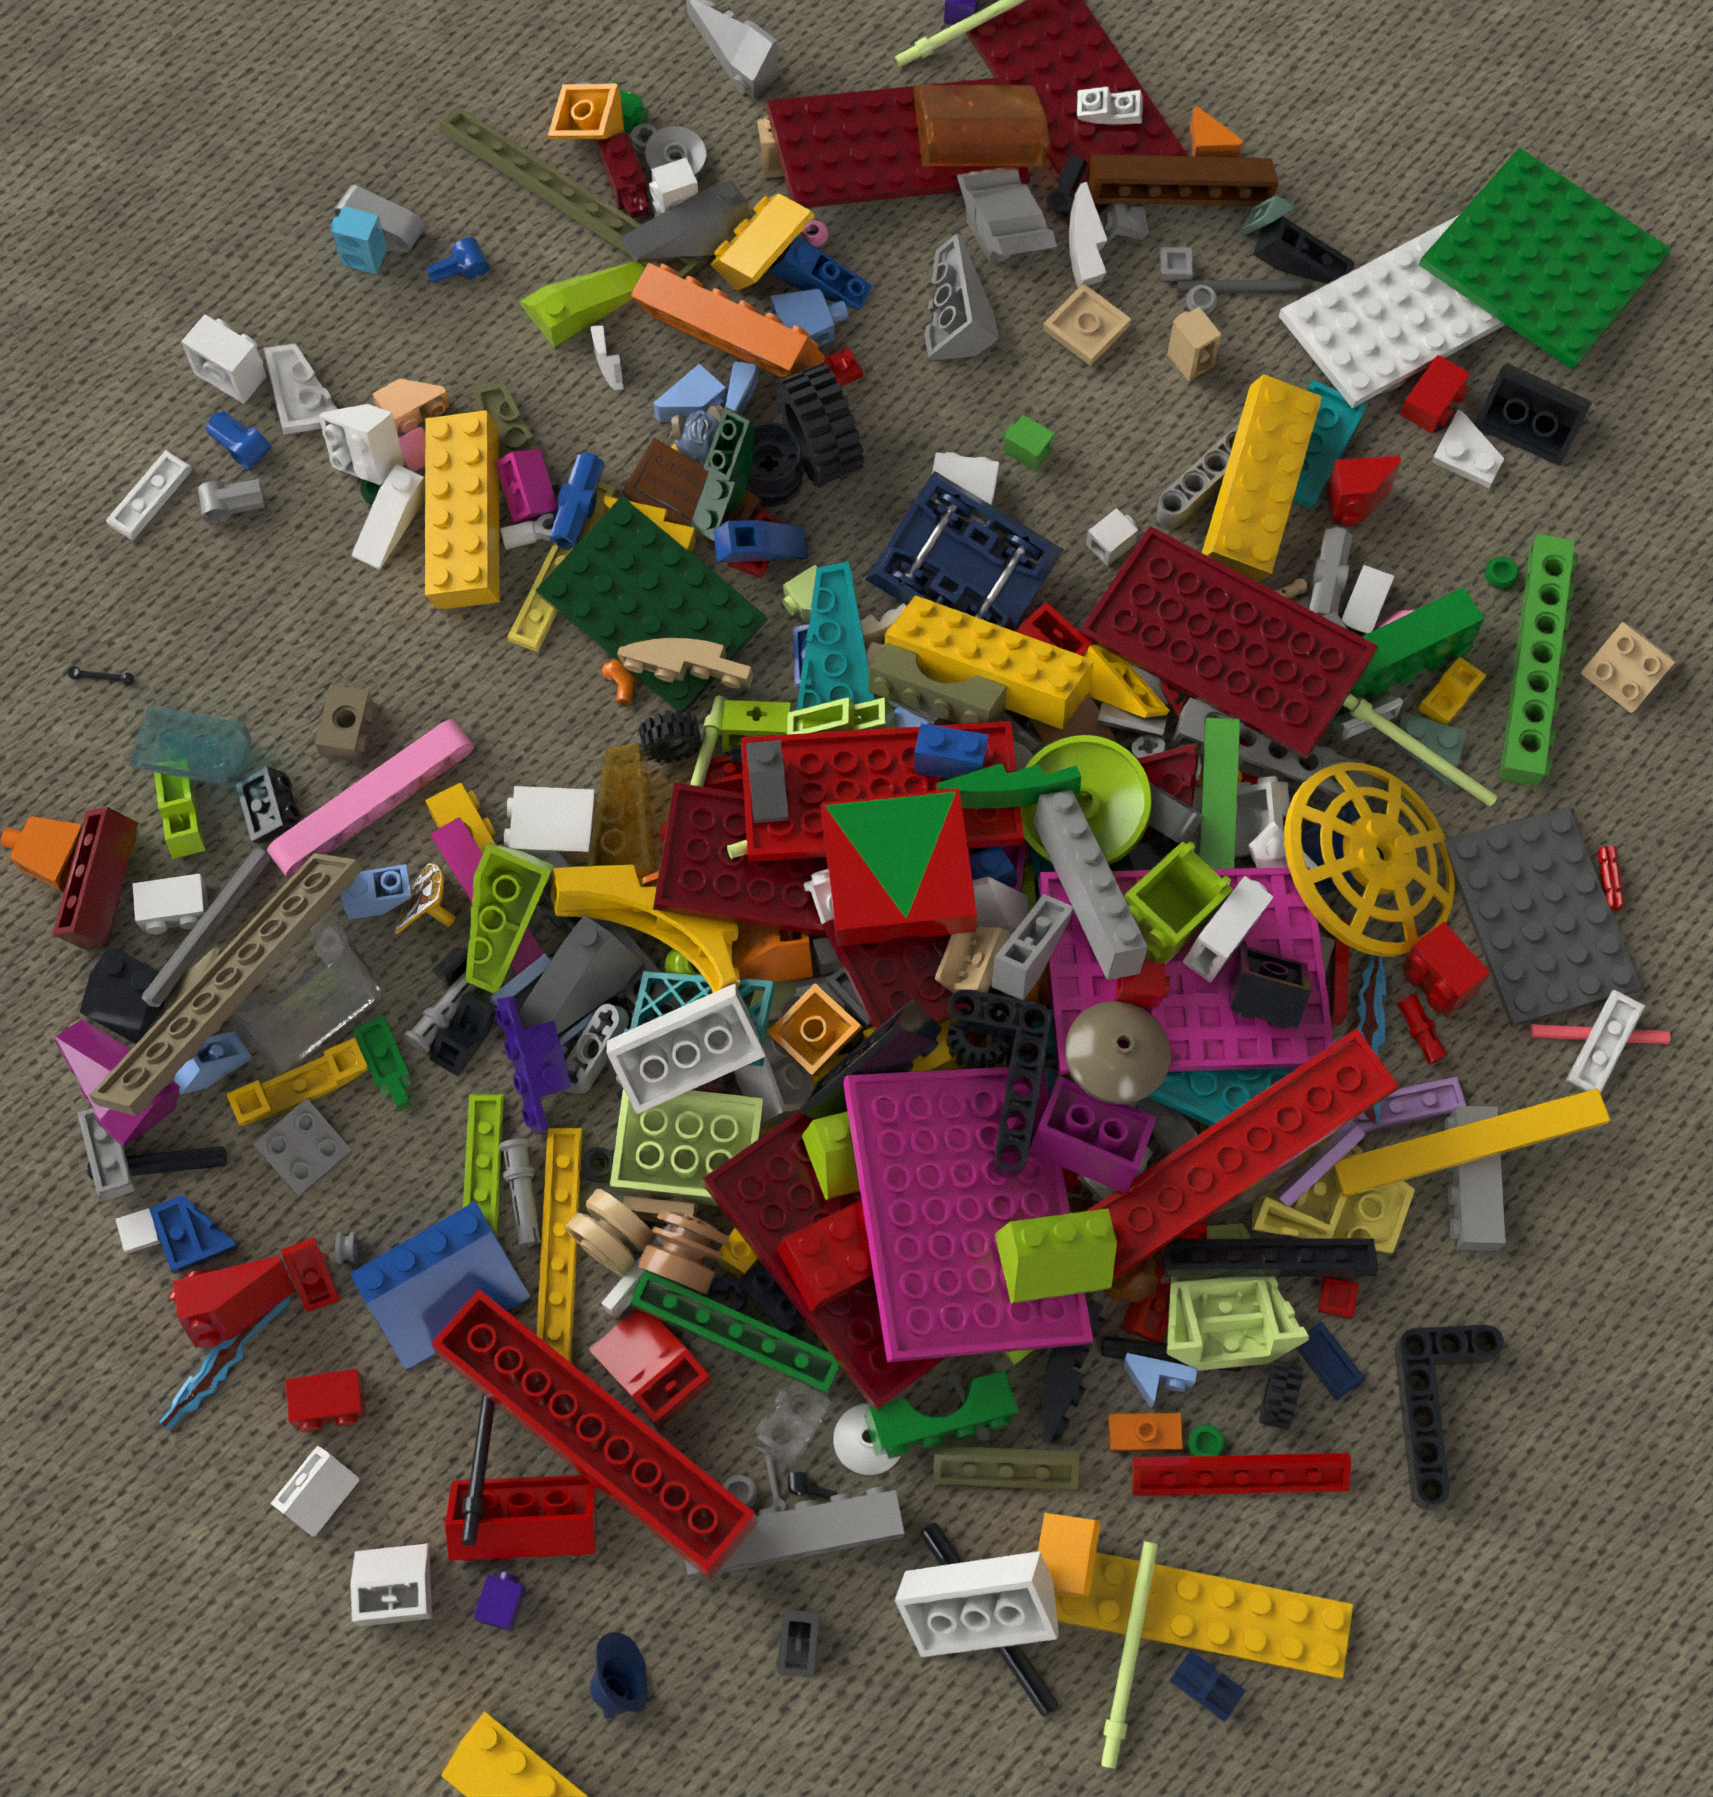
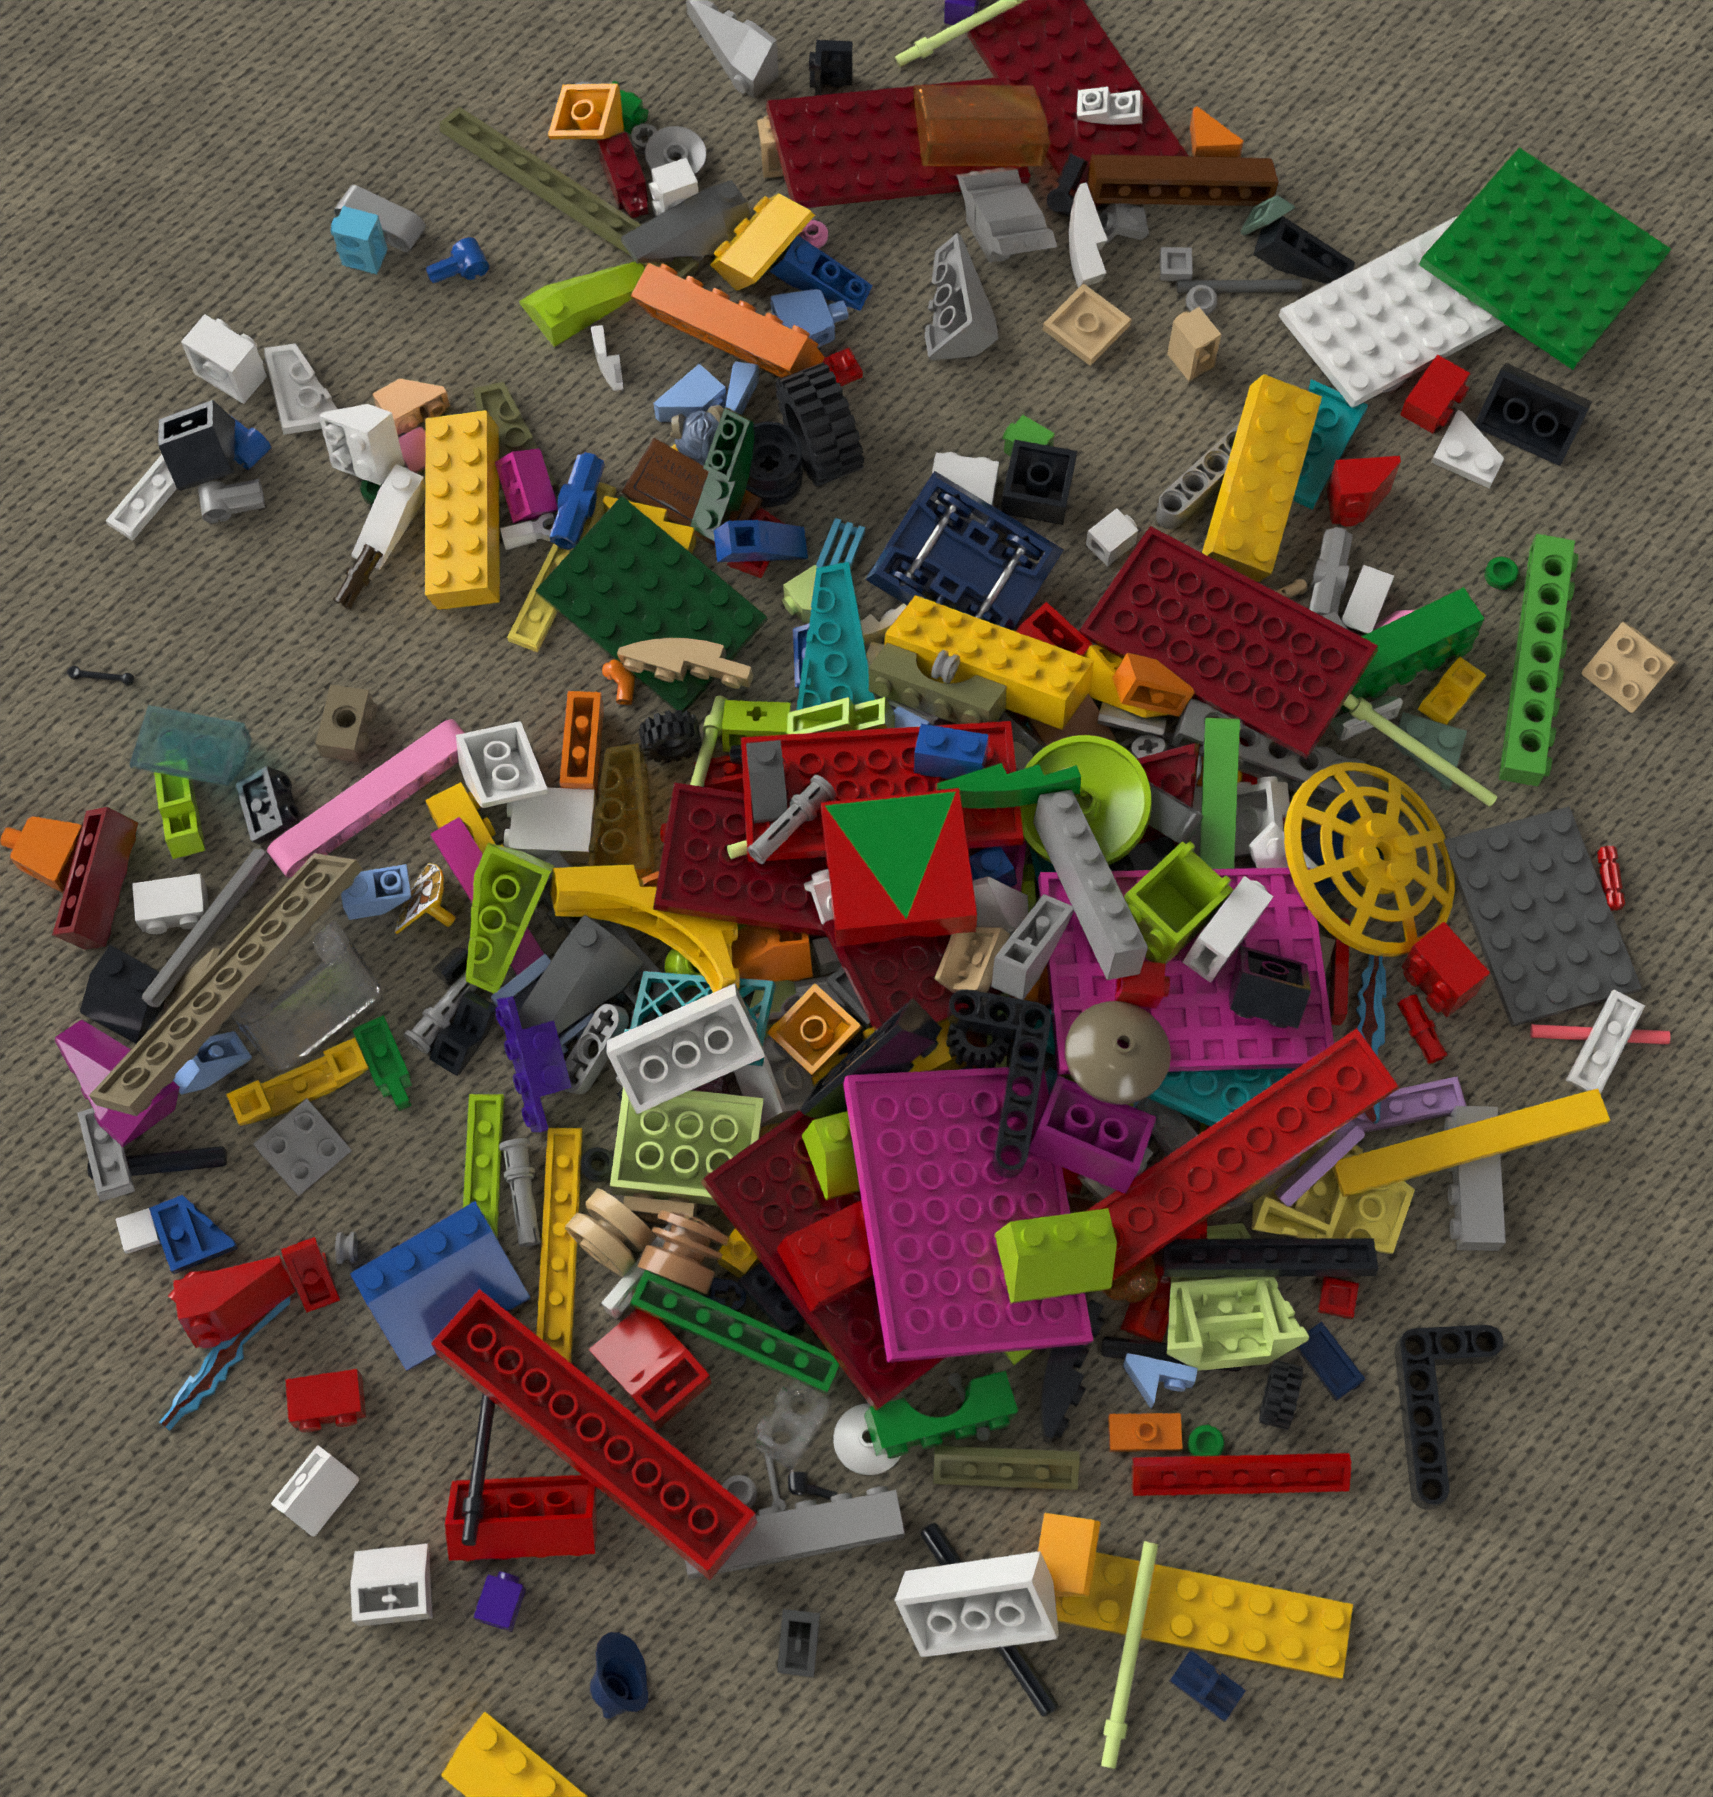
none -> black slope [158,400,235,491]
none -> dark brown pin [333,544,383,610]
none -> white slope [456,721,548,808]
none -> orange brick [559,691,604,798]
none -> light grey pin [747,775,836,864]
none -> black bracket [809,40,853,96]
none -> medium azure tile [816,518,865,568]
none -> light grey bush [931,650,960,683]
none -> black slope [1001,439,1078,525]
none -> orange slope [1112,653,1195,717]

